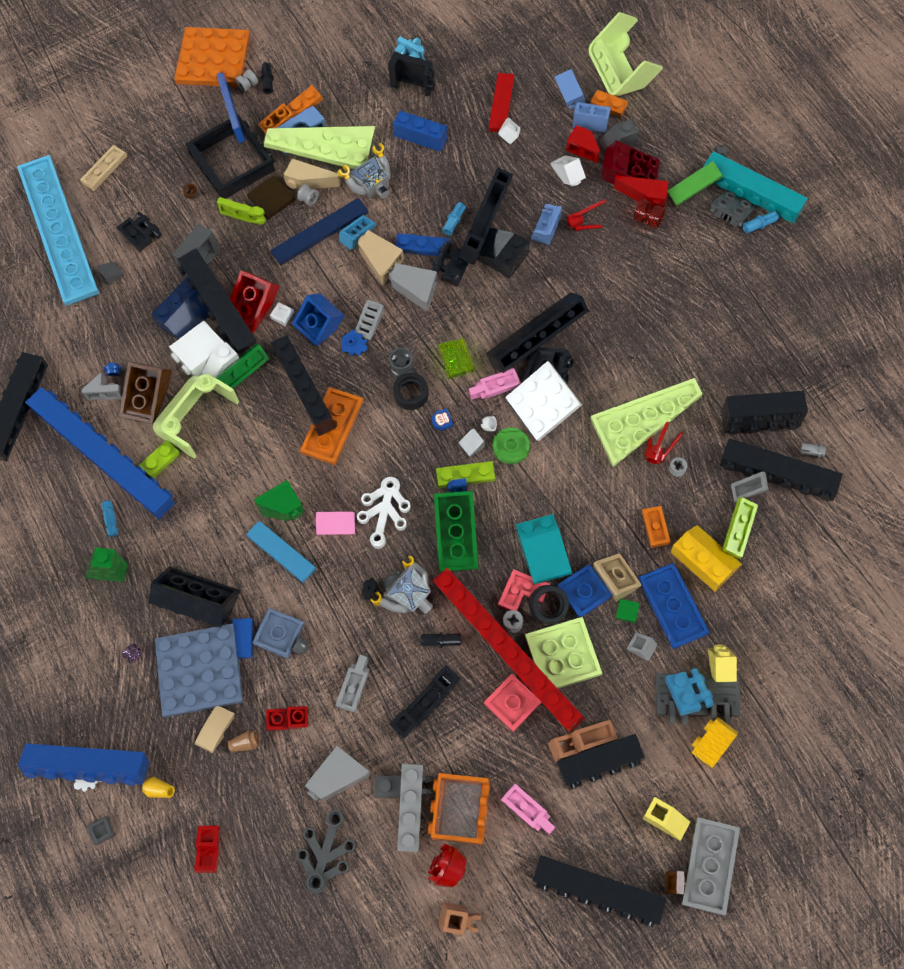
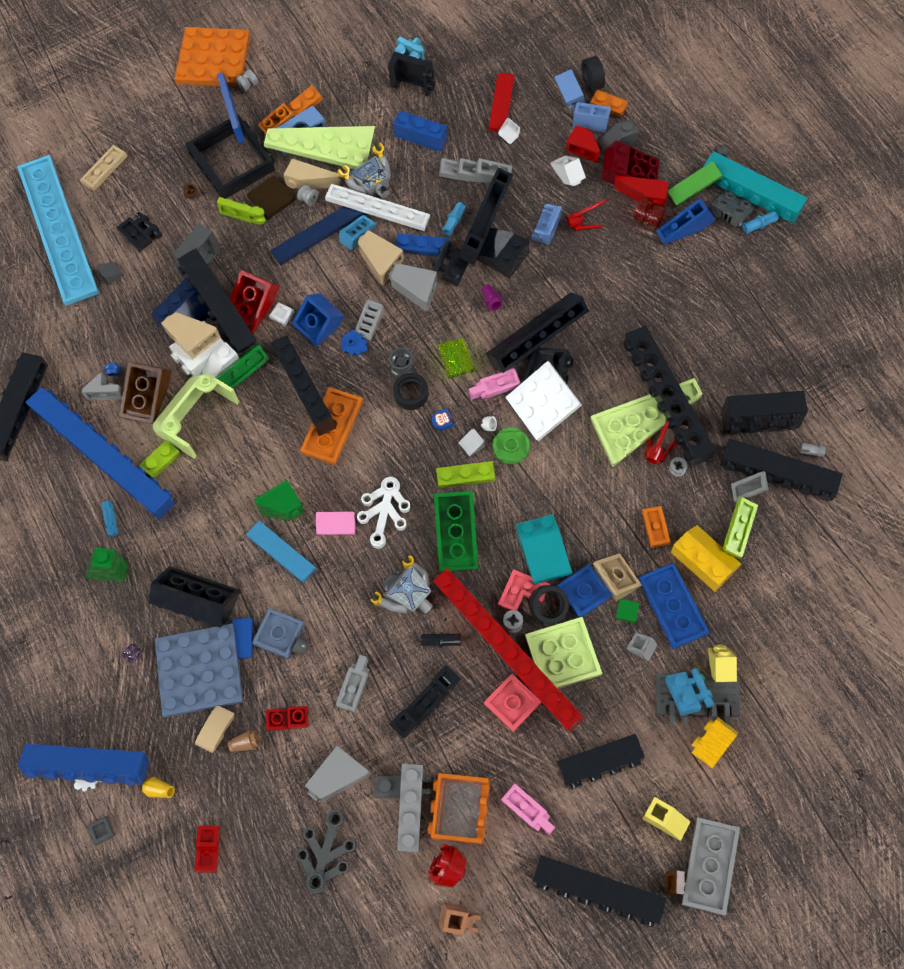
black axle [261,62,274,94] -> none
black plant [362,577,377,600] -> none
blue tile [447,478,467,492] -> none
nougat slope [548,720,618,763] -> none
yellowish green windscreen [589,12,663,97] -> none
none -> tan slope [161,312,221,360]
none -> white tile [325,184,430,231]
none -> light grey slope [439,158,512,183]
none -> magenta cone [481,284,503,311]
none -> black tyre [581,56,605,91]
none -> black brick [623,325,716,467]
none -> blue slope [656,198,716,244]

